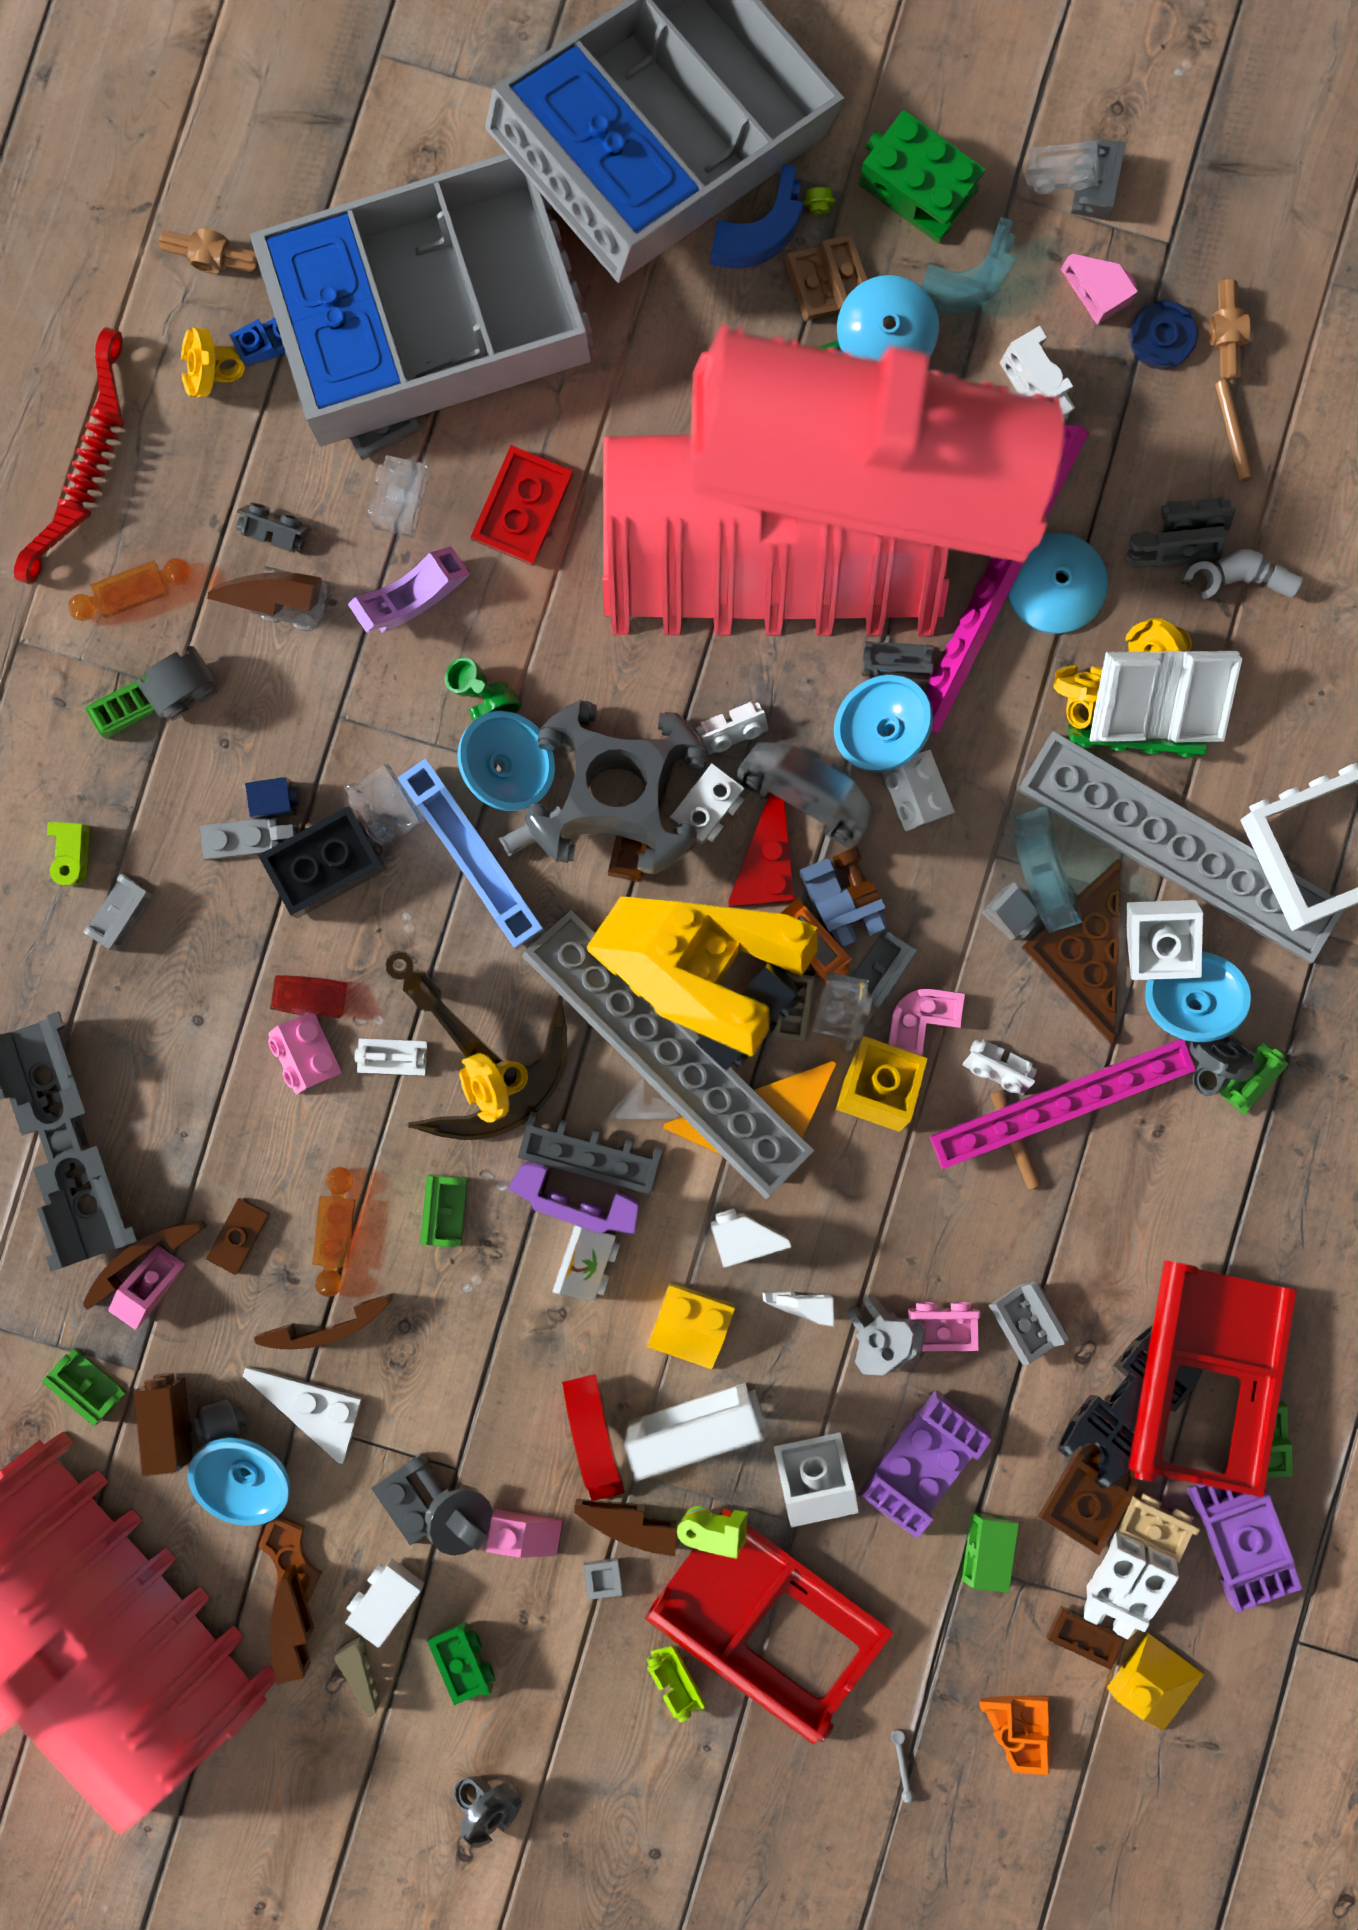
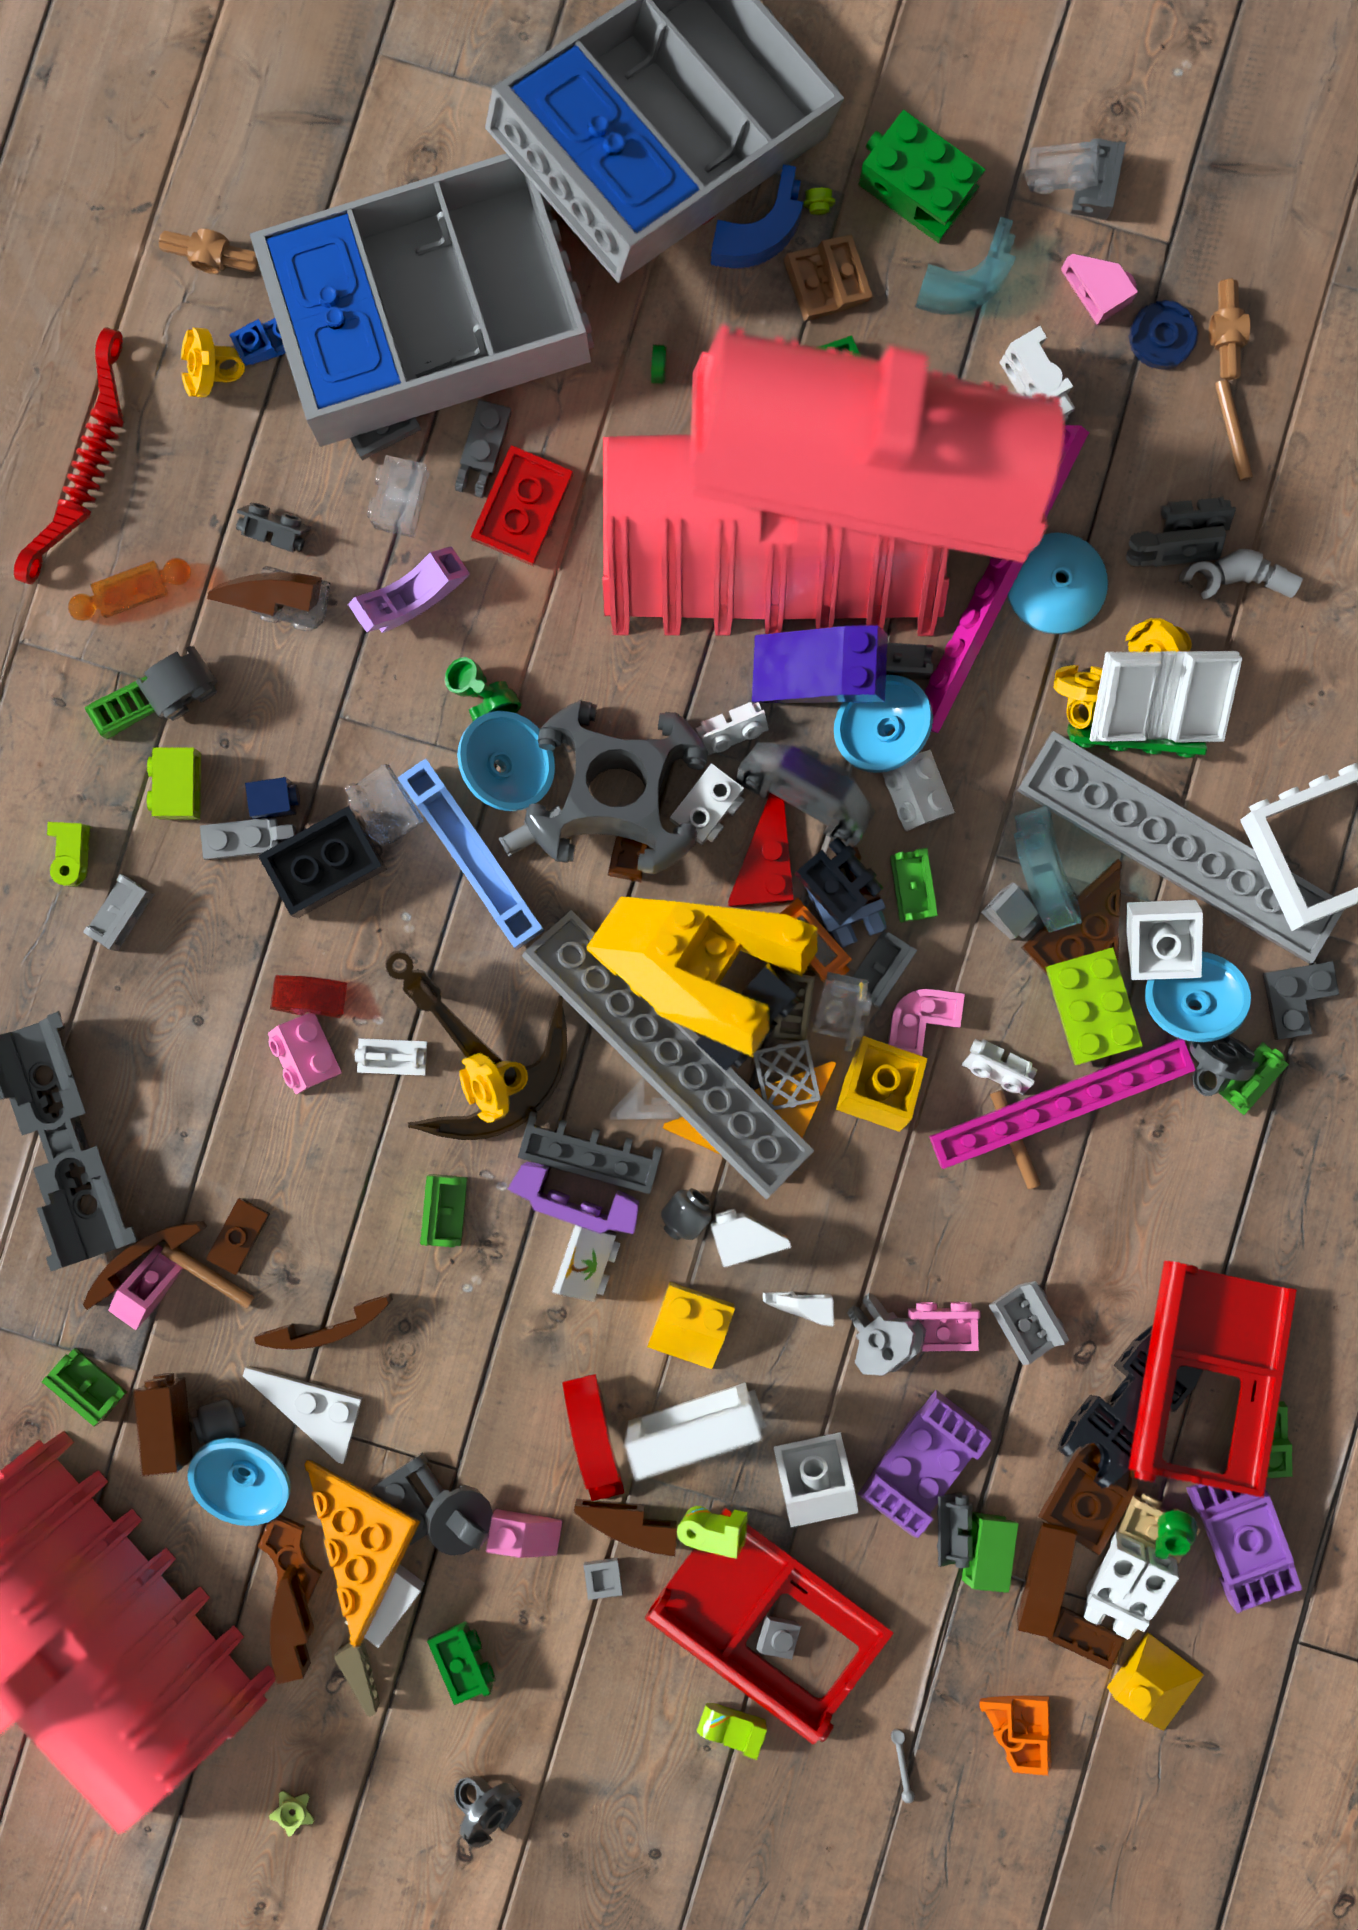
clear orange plate [312,1167,356,1297] -> none
lime hinge [646,1645,707,1722] -> none
medium azure dish [837,275,939,360] -> none
none -> lime brick [147,747,201,820]
none -> medium nougat bar [160,1243,255,1309]
none -> yellowish green plate [269,1791,314,1836]
none -> light orange tile [304,1460,420,1647]
none -> dark grey hinge [455,399,512,498]
none -> green tile [651,344,667,384]
none -> dark grey head [661,1188,712,1240]
none -> lime leg [697,1703,767,1760]
none -> dark purple slope [752,625,888,703]
none -> light grey window [753,1040,821,1110]
none -> light grey plate [756,1615,801,1660]
none -> black plate [795,837,883,925]
none -> bright green hinge [890,848,938,923]
none -> dark grey hinge [937,1492,973,1568]
none -> reddish brown slope [1017,1522,1077,1638]
none -> lime plate [1046,947,1143,1065]
none -> green piece [1155,1510,1197,1559]
none -> dark grey plate [1263,961,1339,1040]

